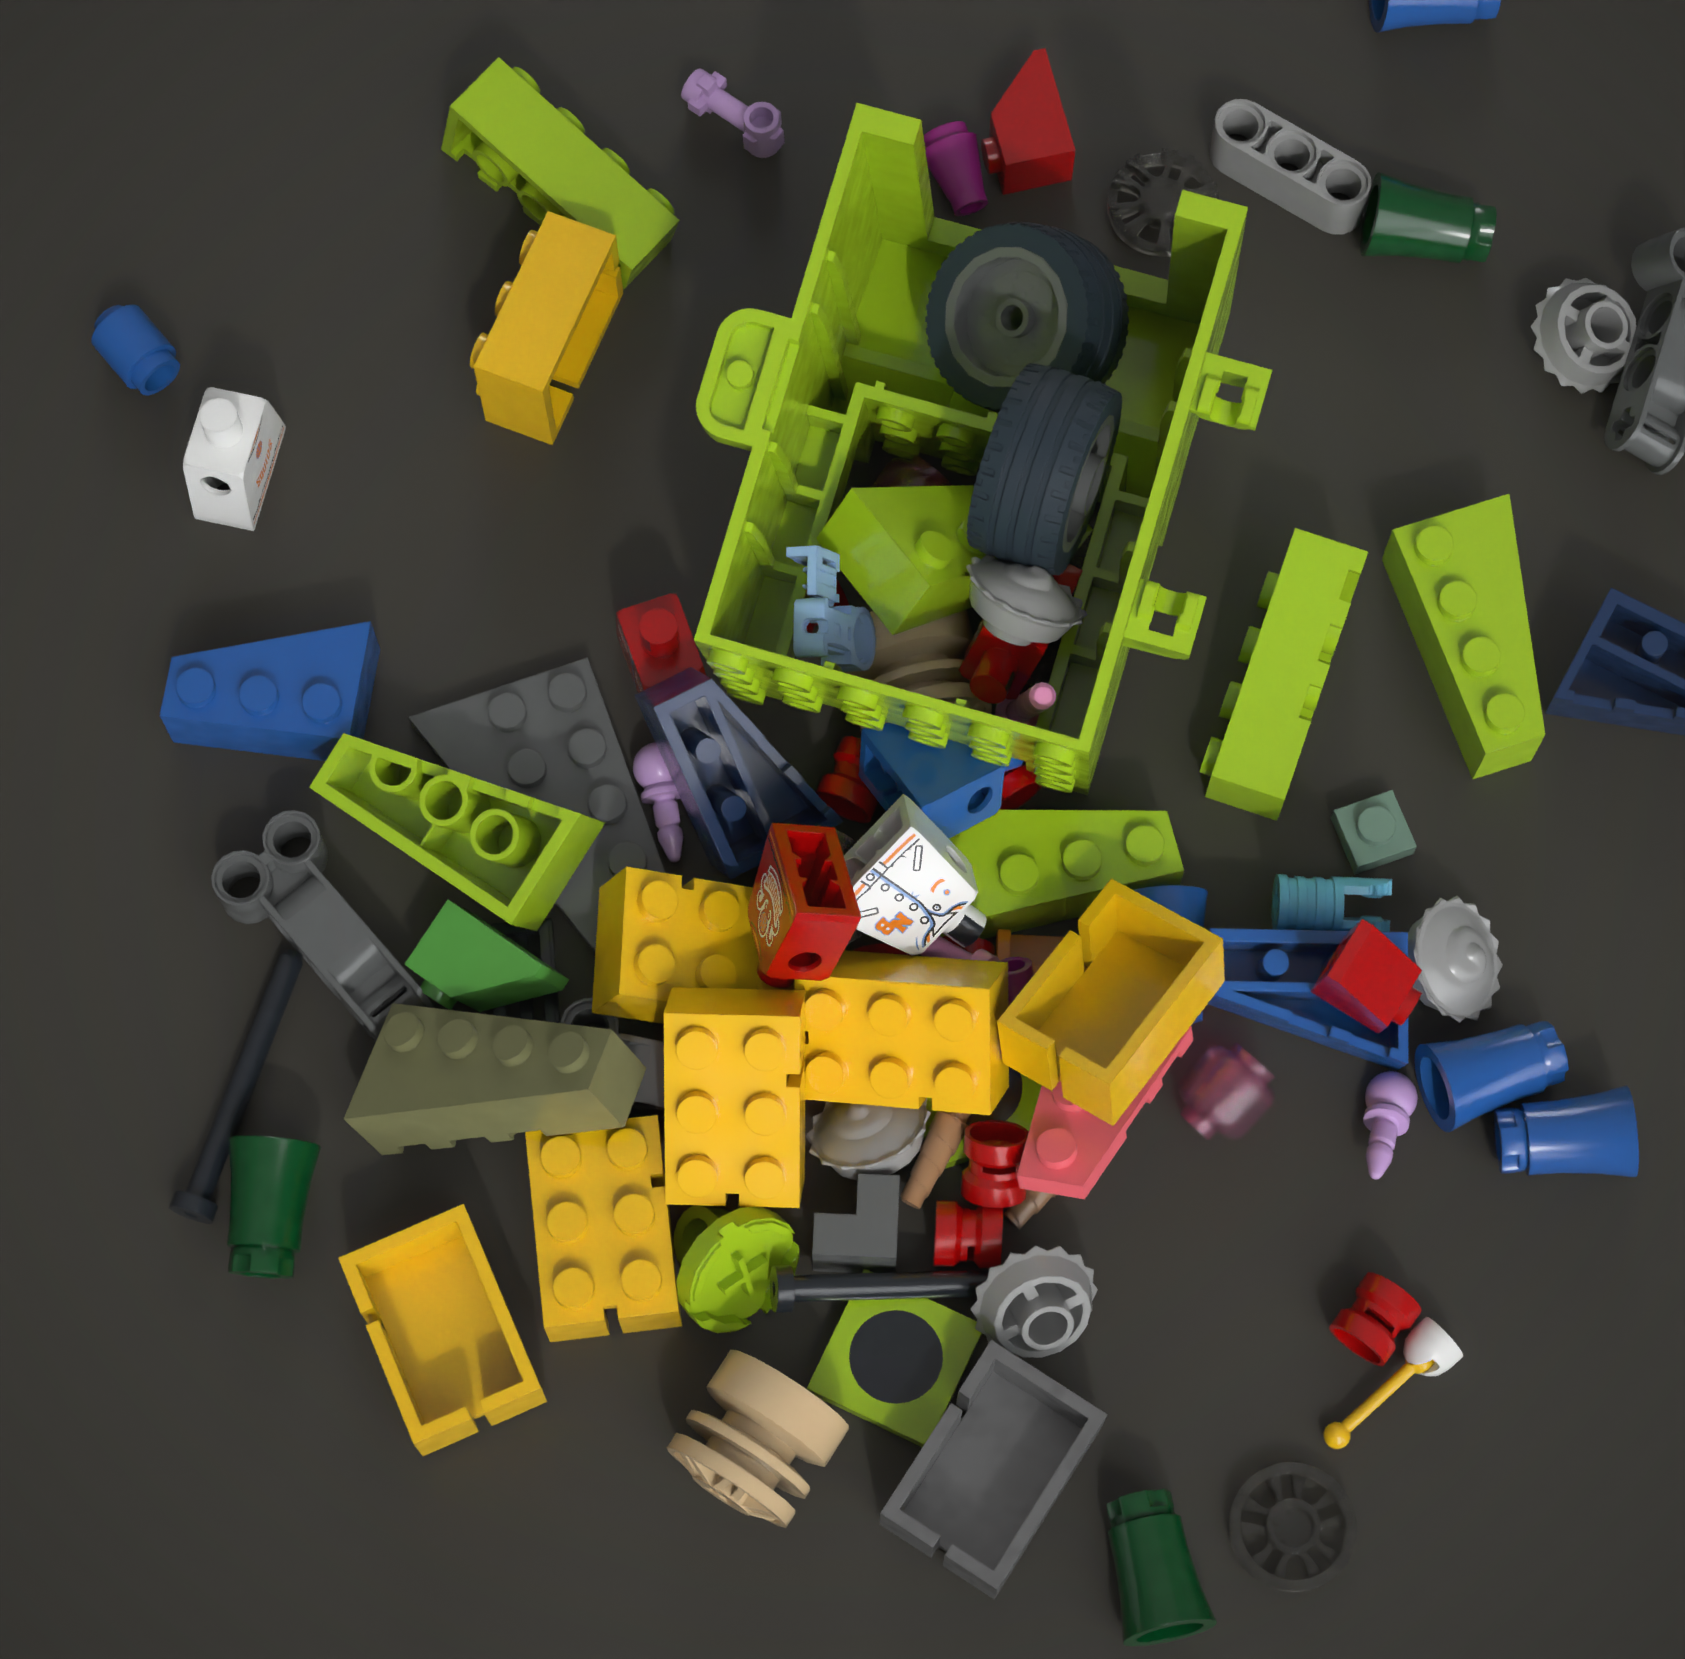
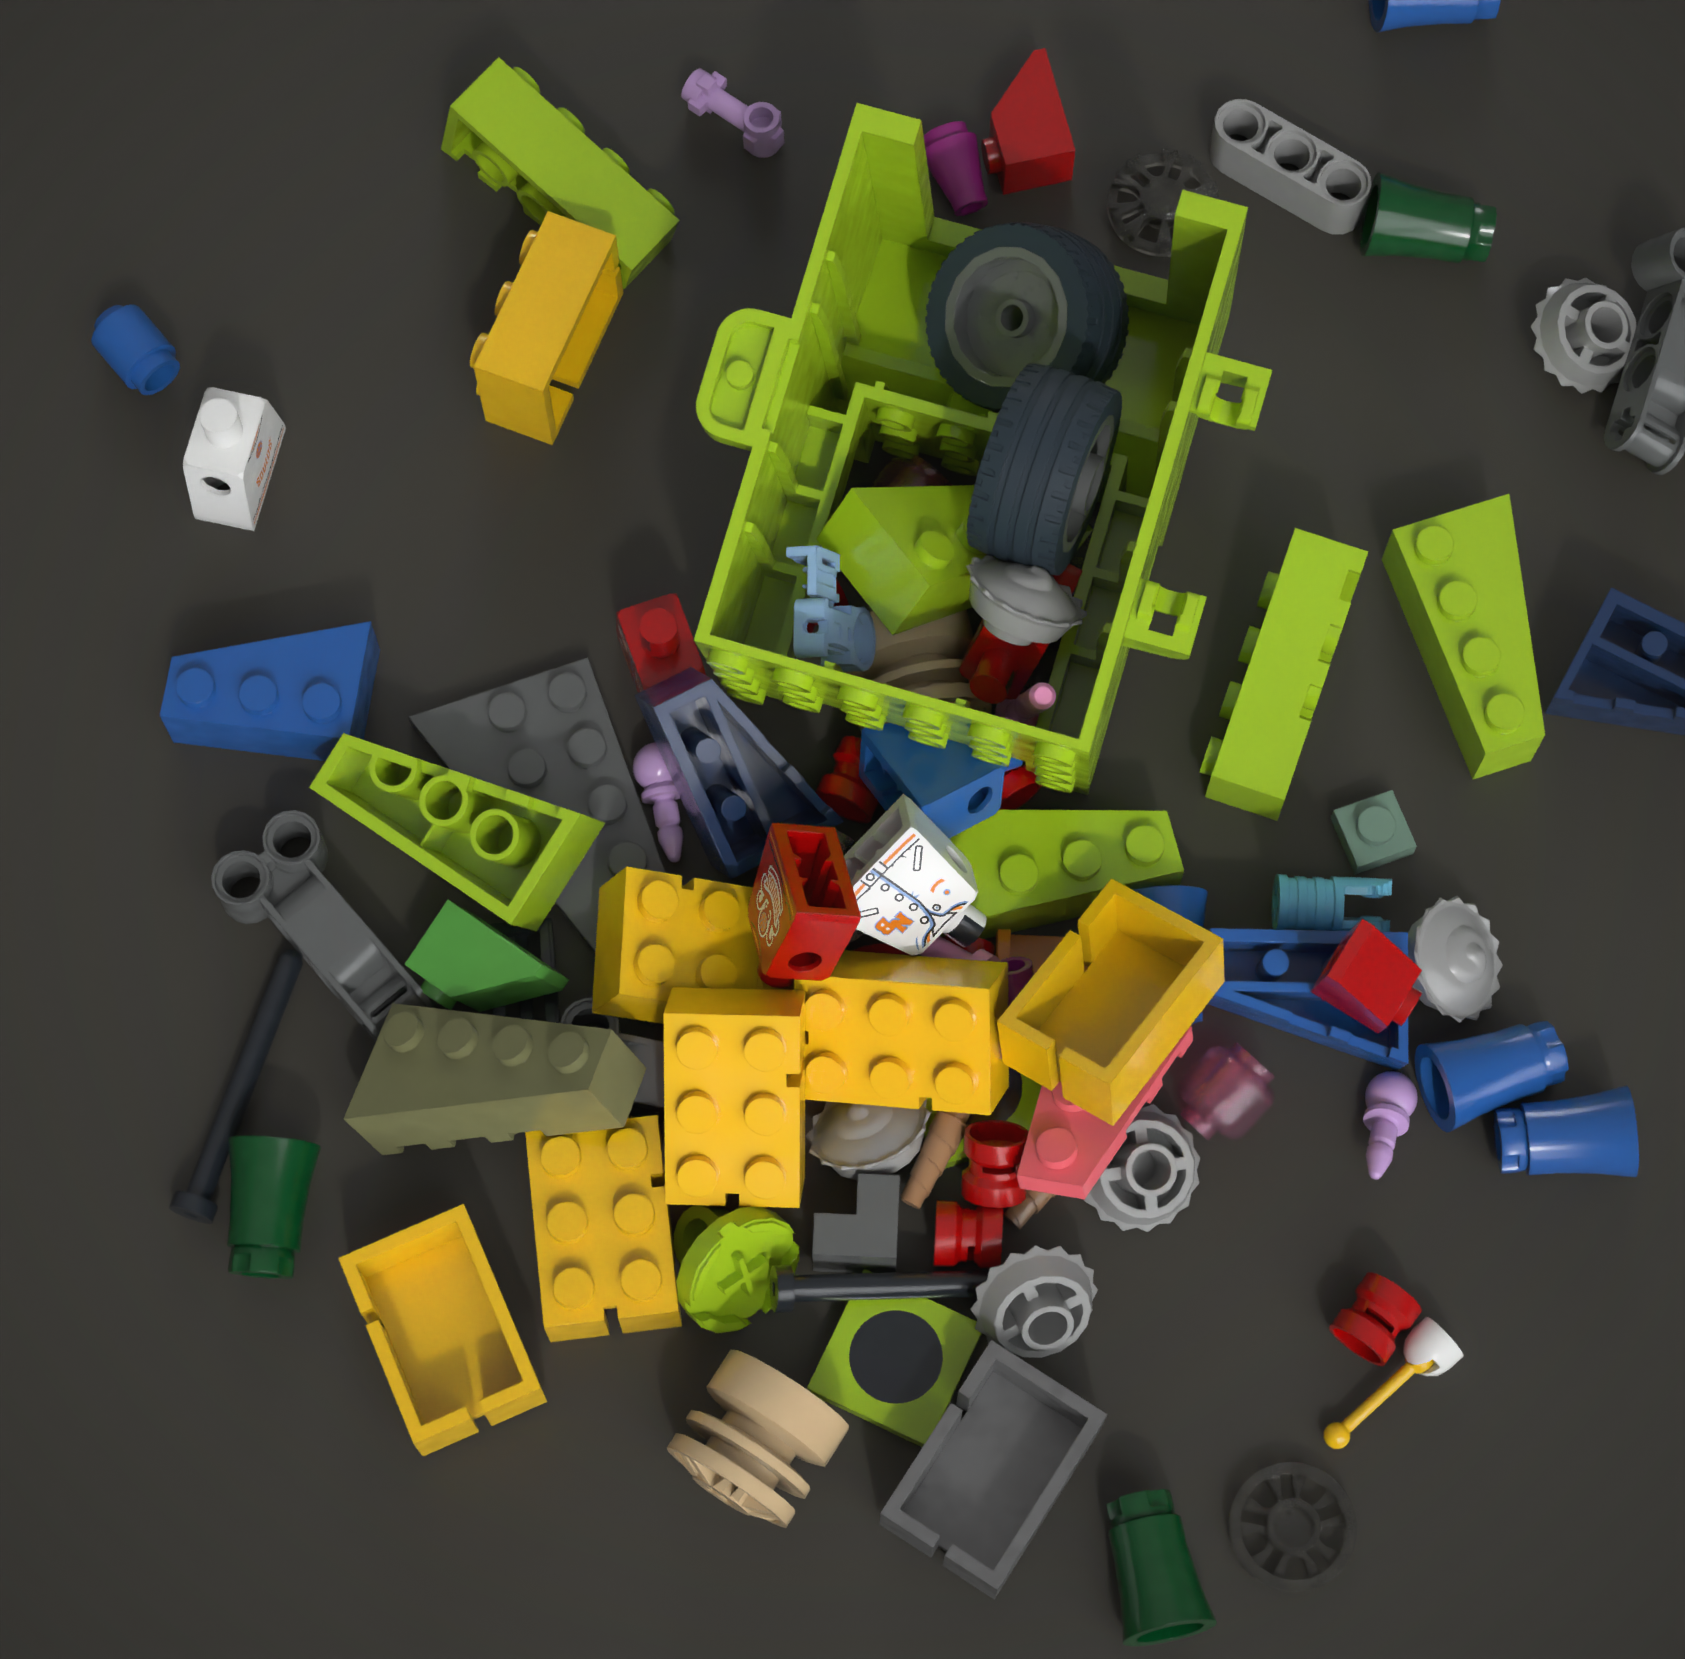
none -> light grey piece [1084,1104,1200,1232]

